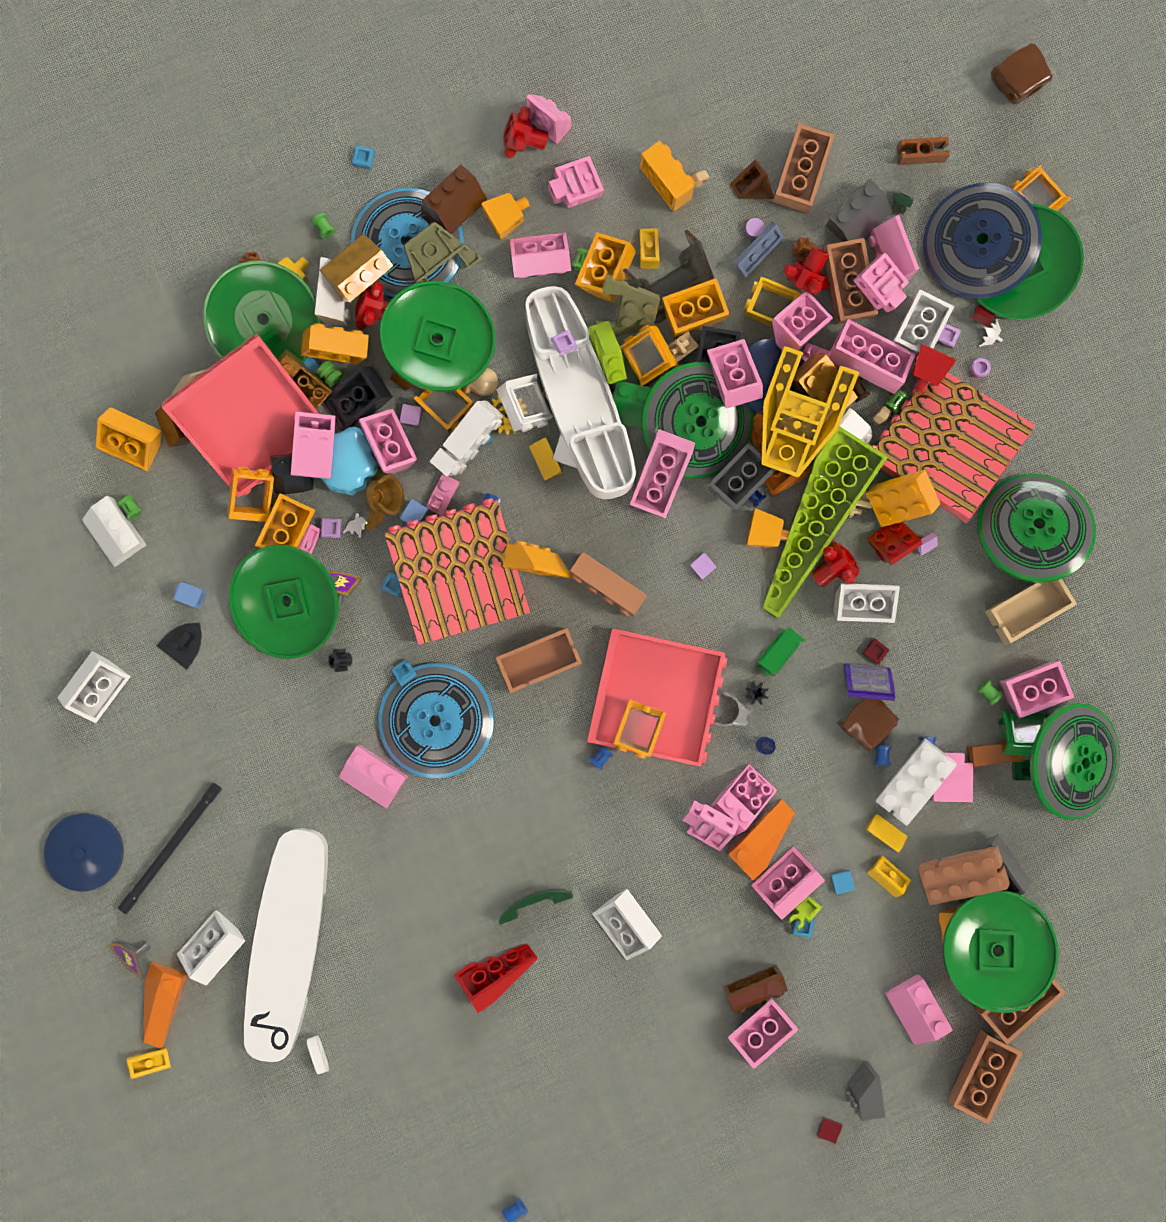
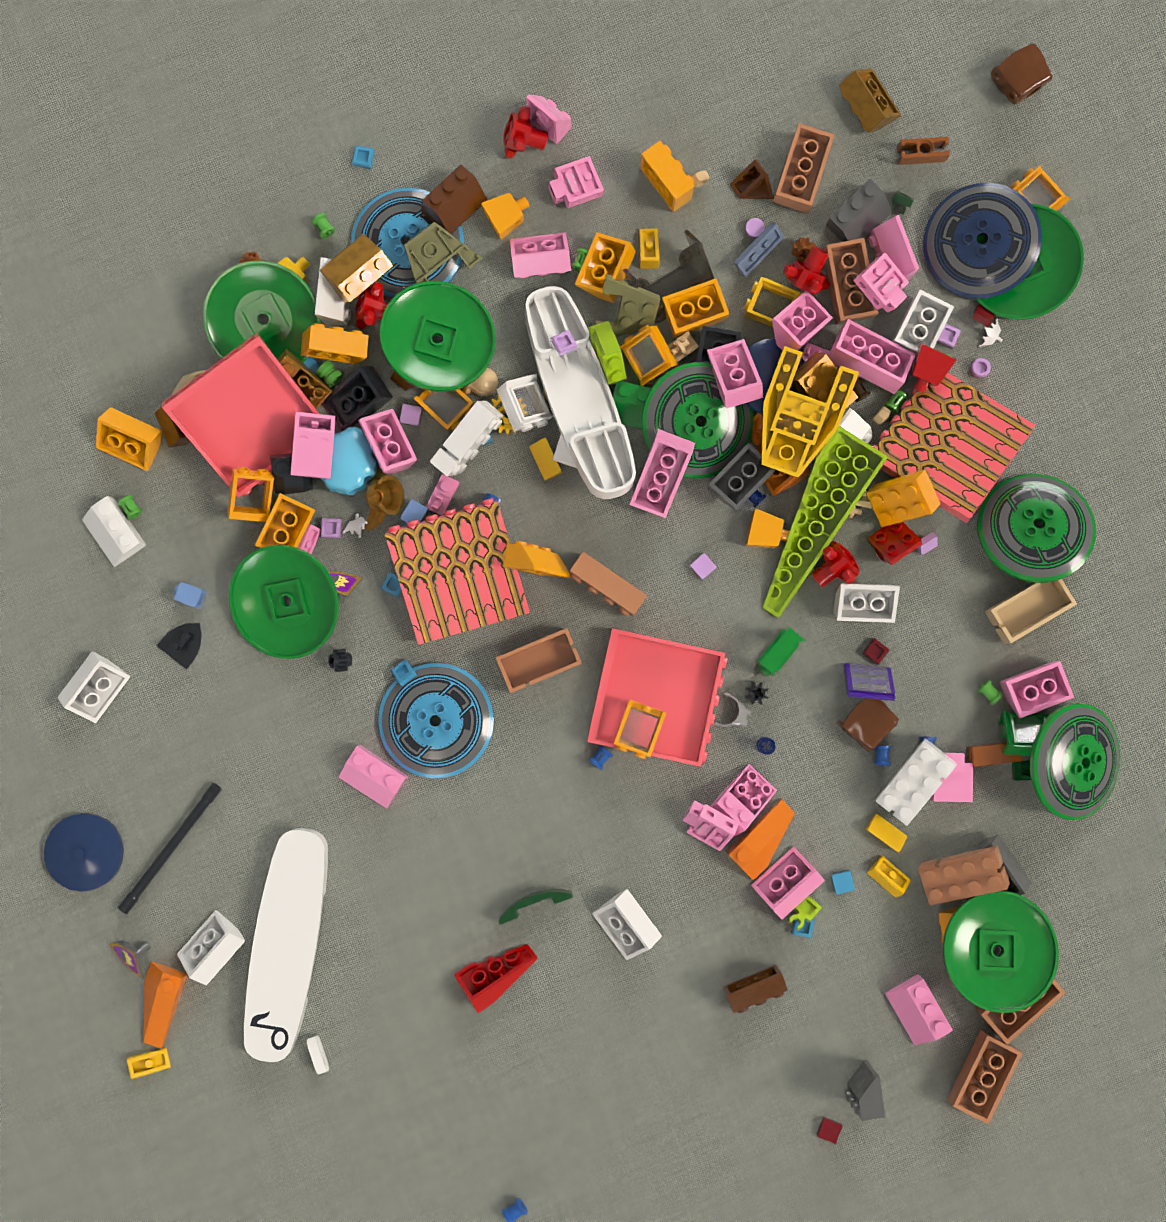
bright pink slope [728,999,798,1069] -> none
none -> pearl gold slope [838,68,902,133]

